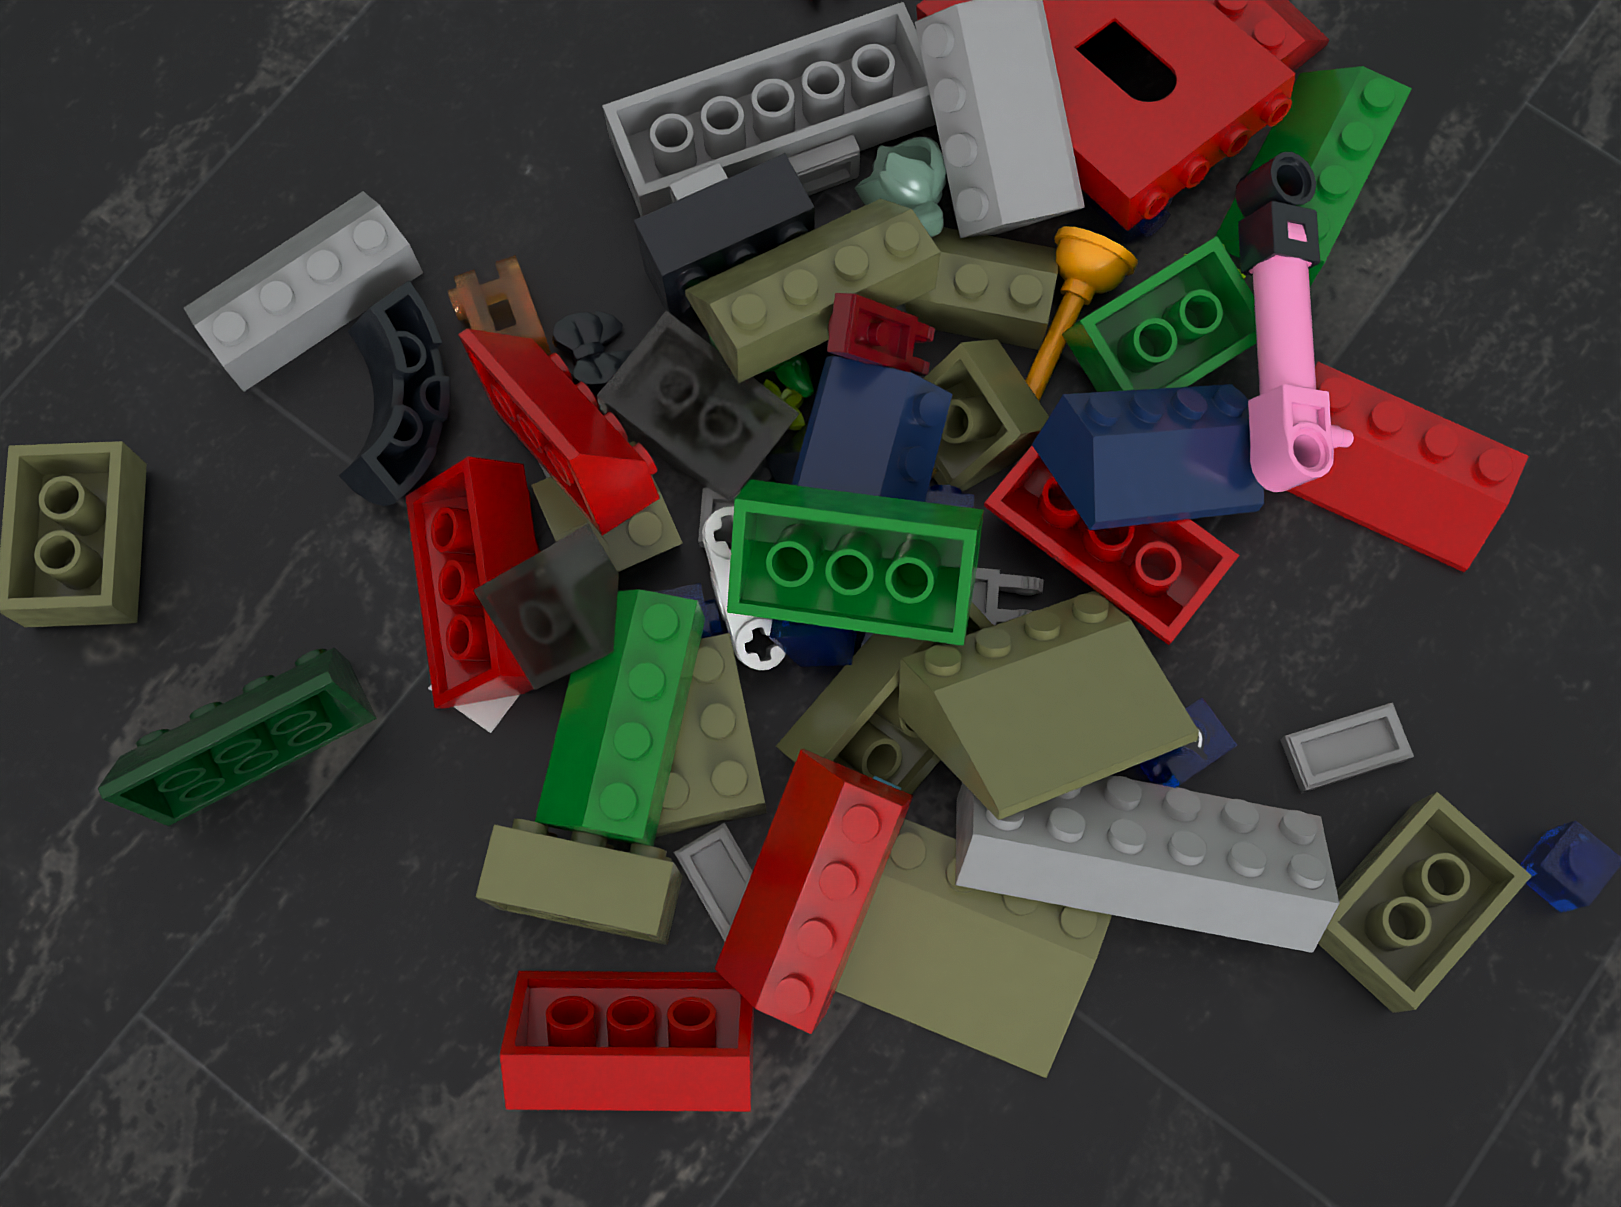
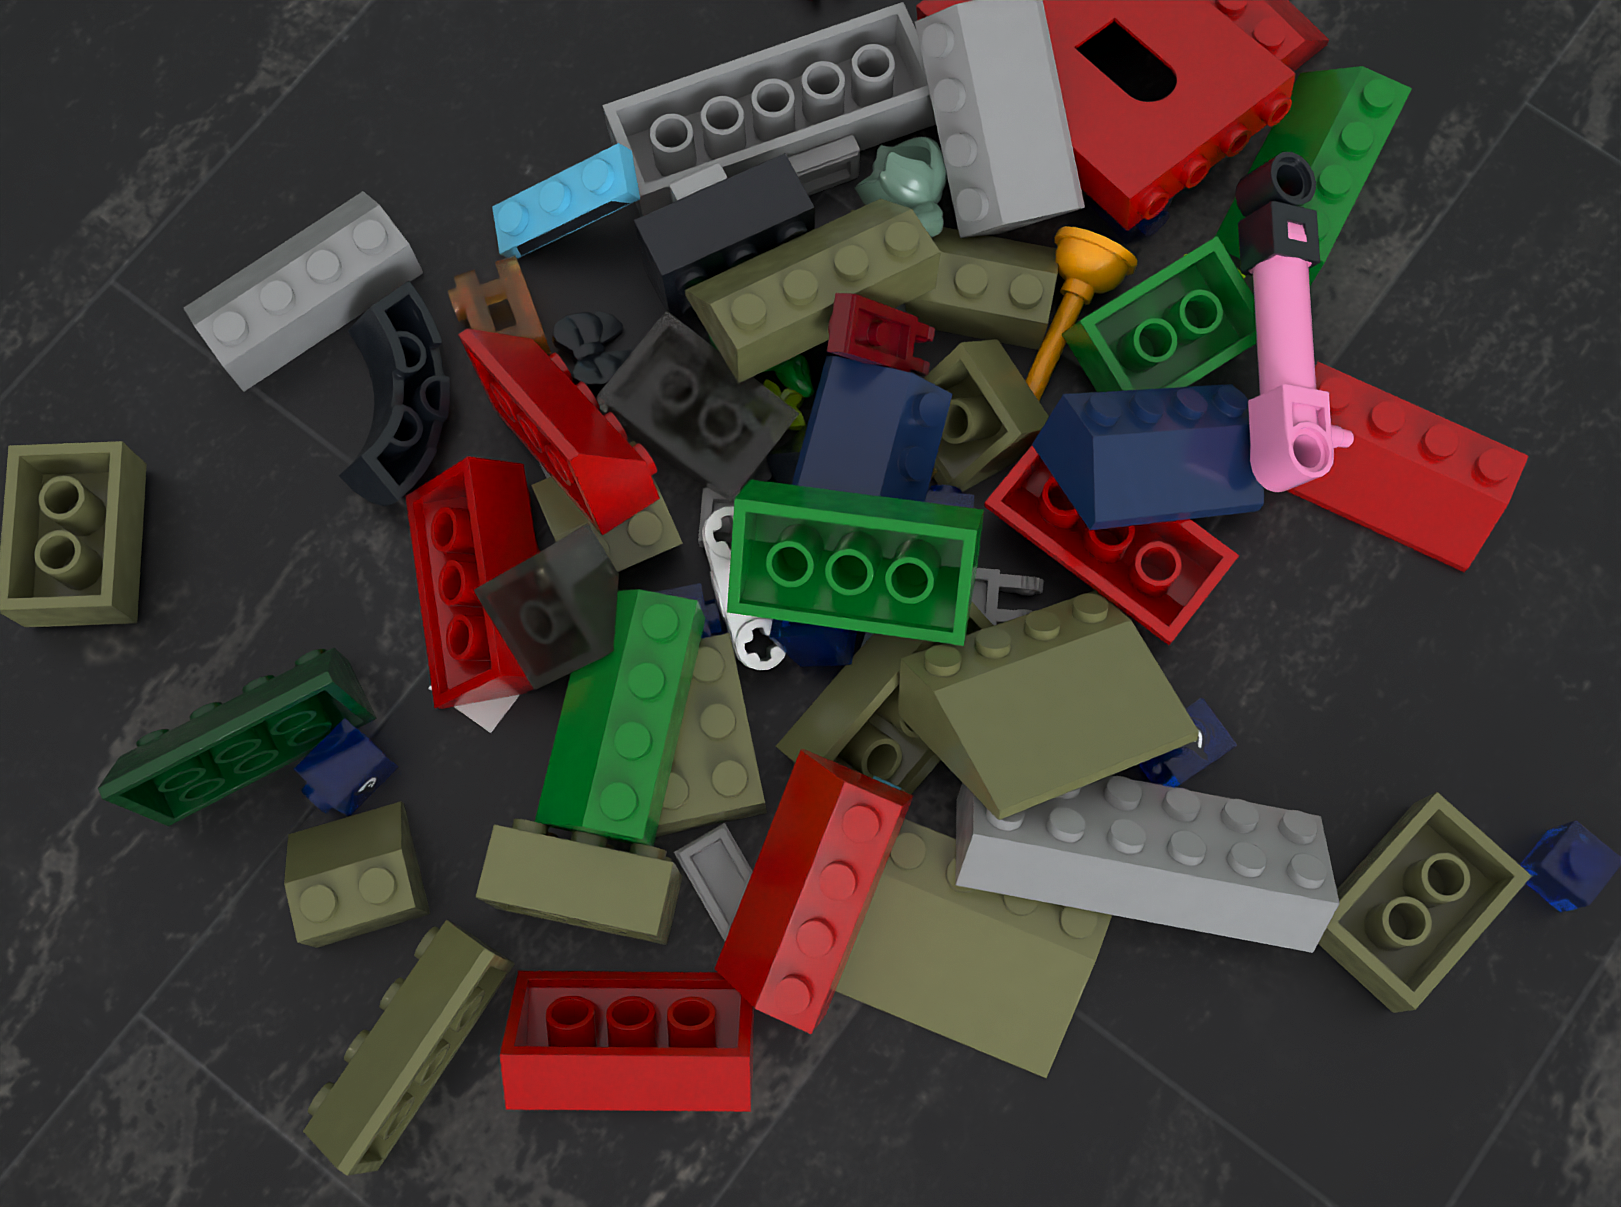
light grey tile [1280,702,1414,793] -> none
none -> olive slope [284,801,430,948]
none -> clear blue brick [294,718,398,817]
none -> olive slope [303,920,515,1176]
none -> medium azure plate [492,143,640,260]

